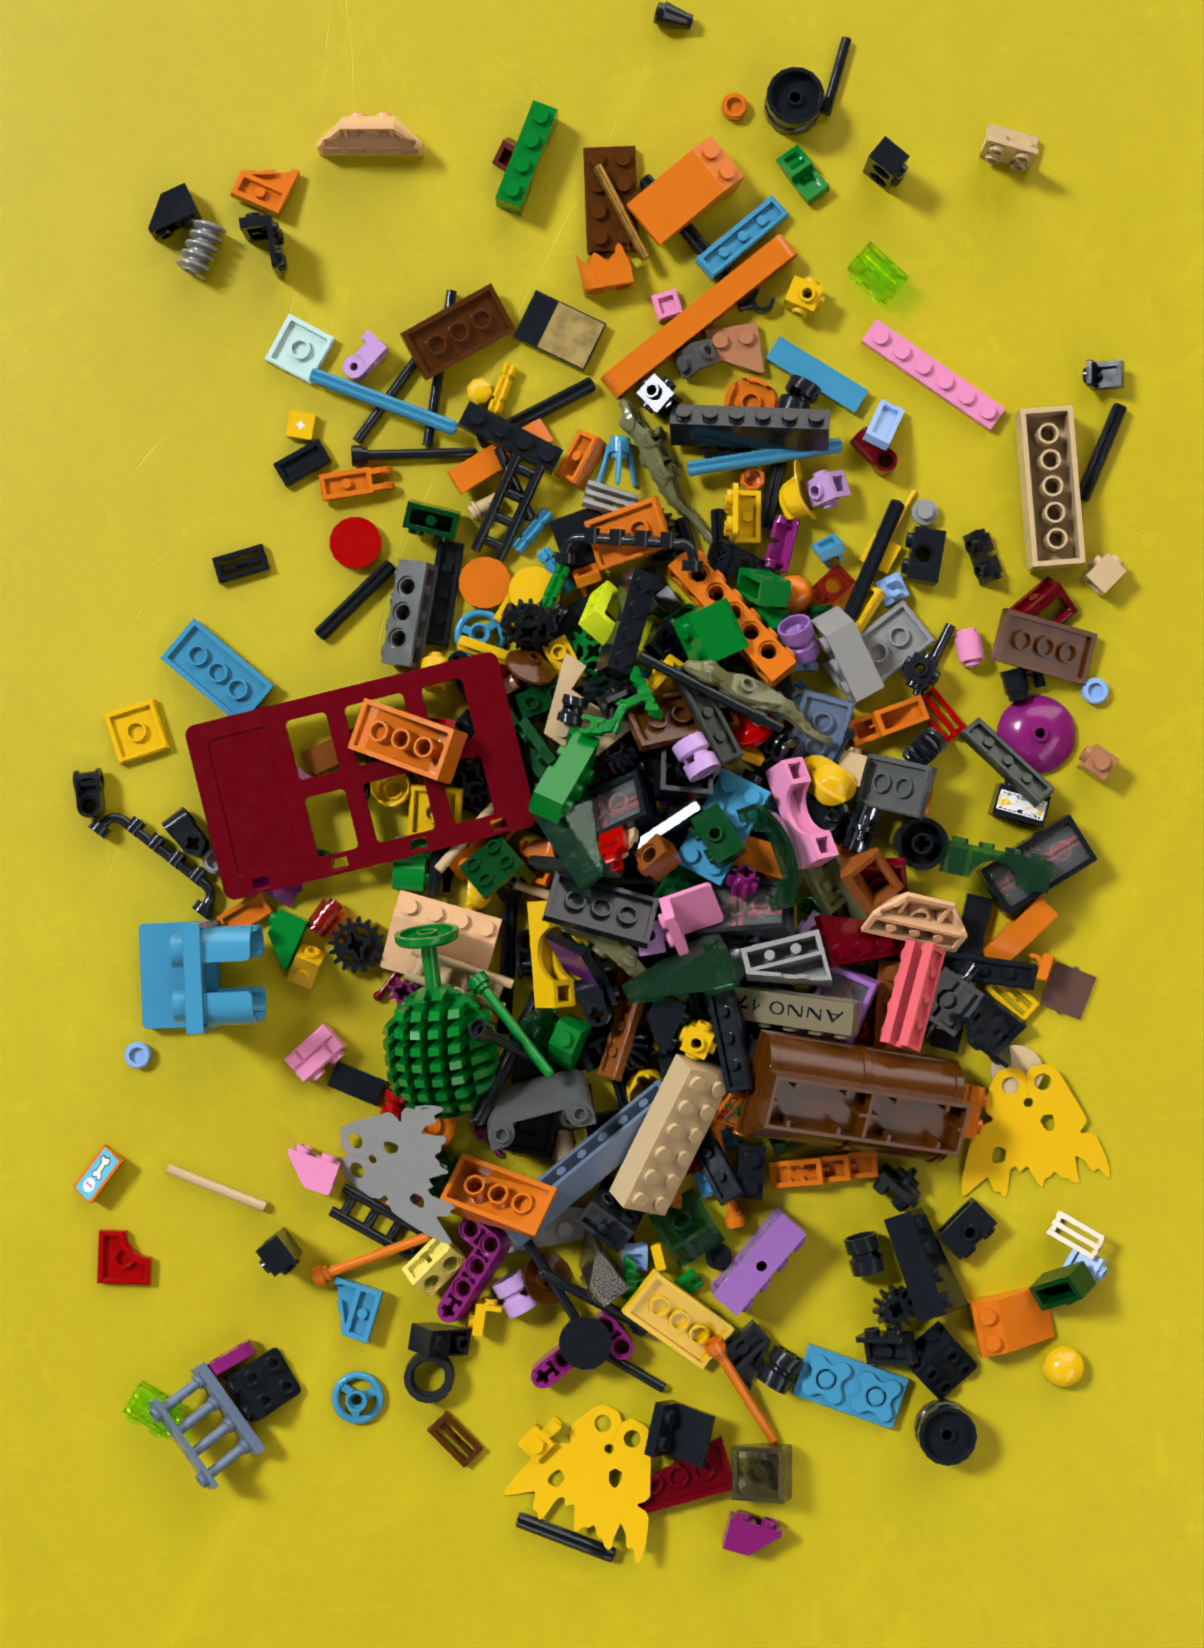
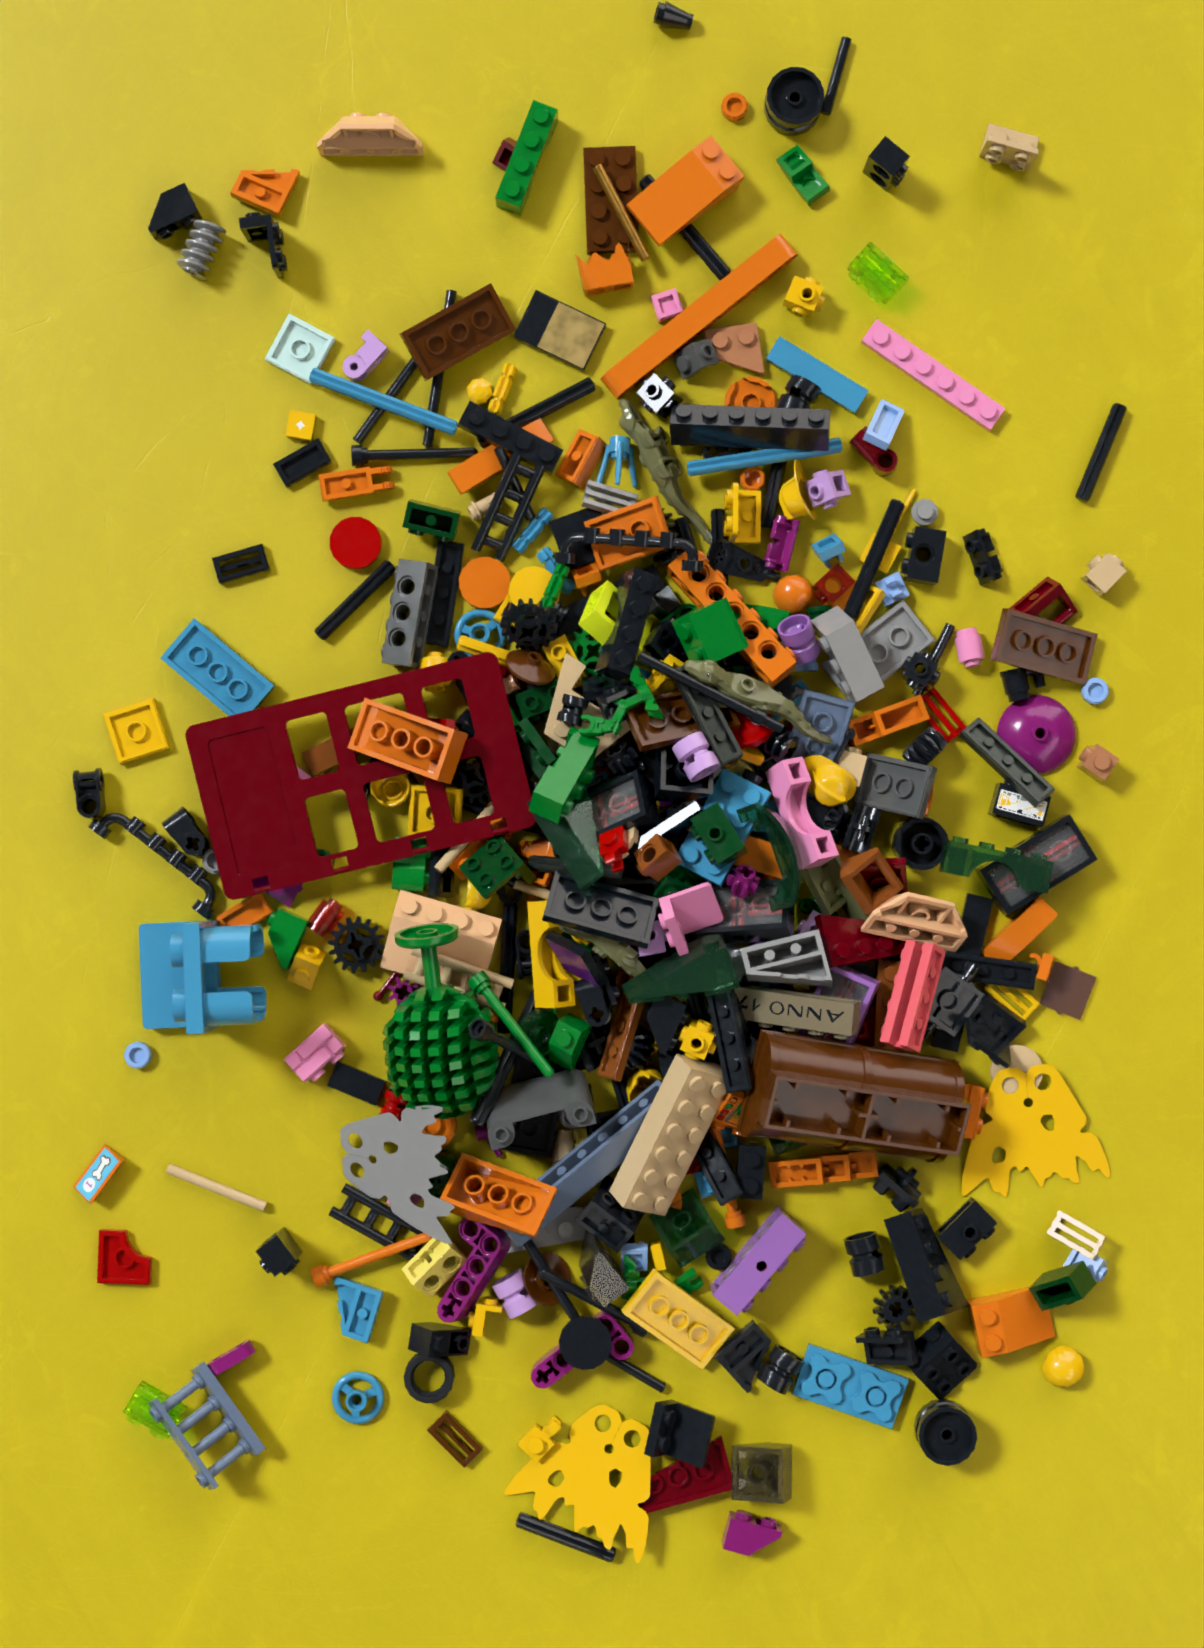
black bracket [224,1348,301,1422] -> none
bright pink slope [287,1143,342,1196] -> none
dark azure tile [694,195,789,281] -> none
orange piece [703,1335,778,1444] -> none
green brick [736,568,791,607] -> none
black piece [738,288,775,314] -> none
tan brick [1014,405,1086,571] -> none
bracket [1083,360,1124,391] -> none

